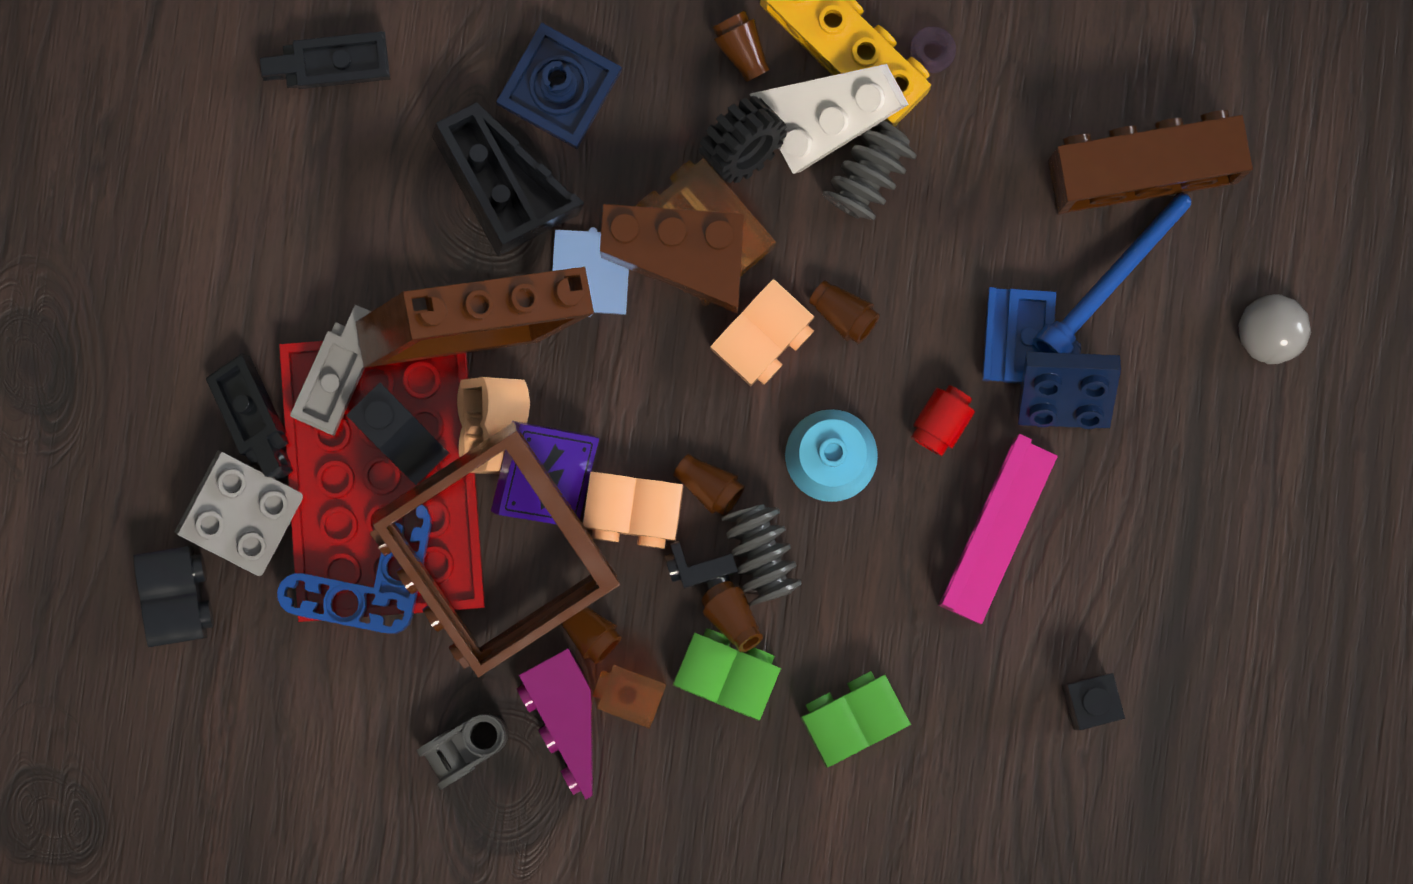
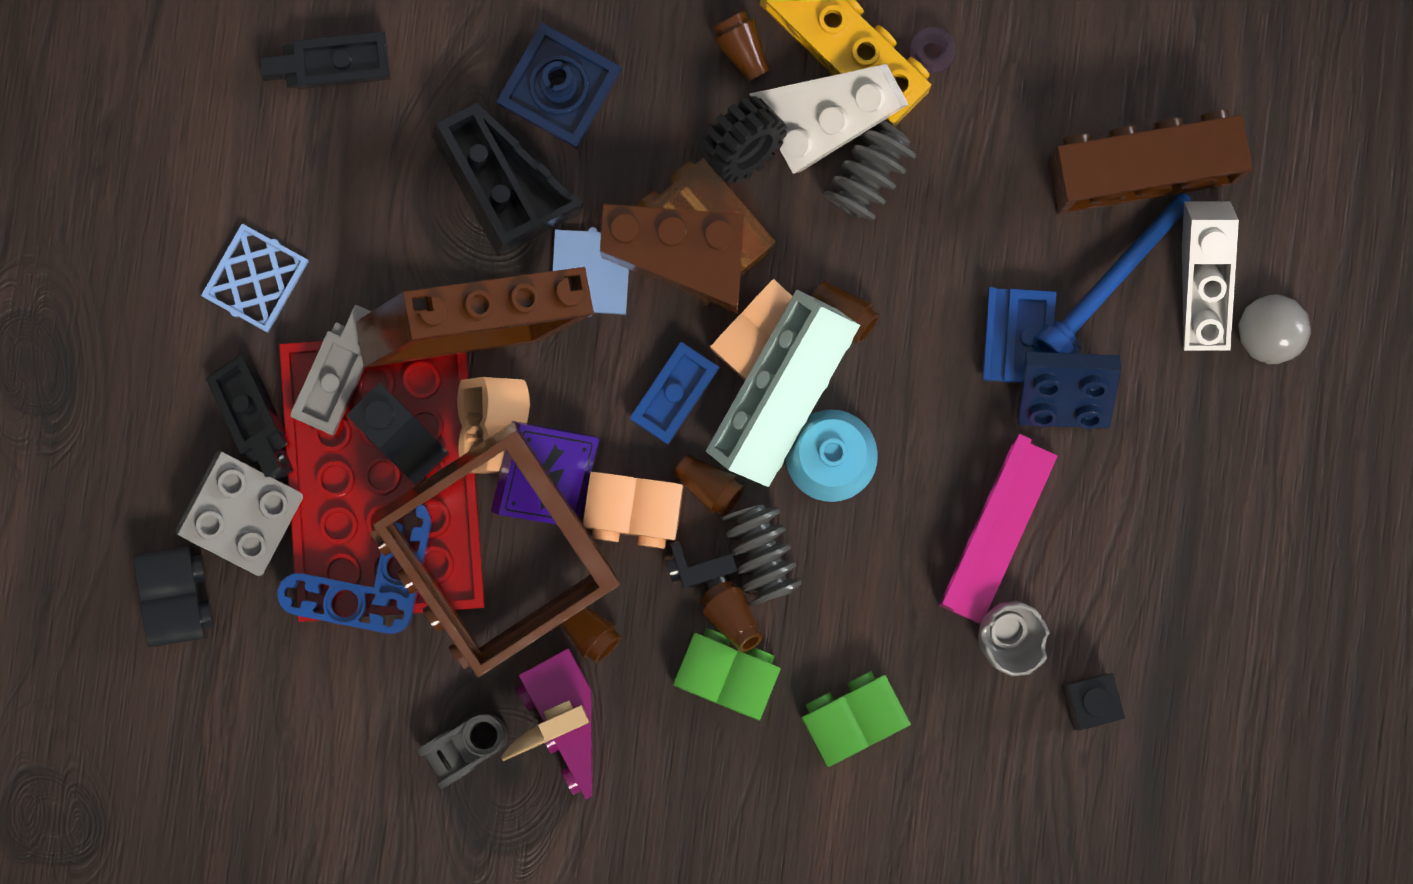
clear orange brick [592,665,666,729] -> none
red brick [911,385,975,457] -> none
none -> light blue window [201,224,309,333]
none -> tan plate [501,700,590,761]
none -> blue plate [629,342,719,445]
none -> light aqua brick [706,290,860,487]
none -> light grey hair [978,601,1050,676]
none -> white slope [1182,201,1239,351]

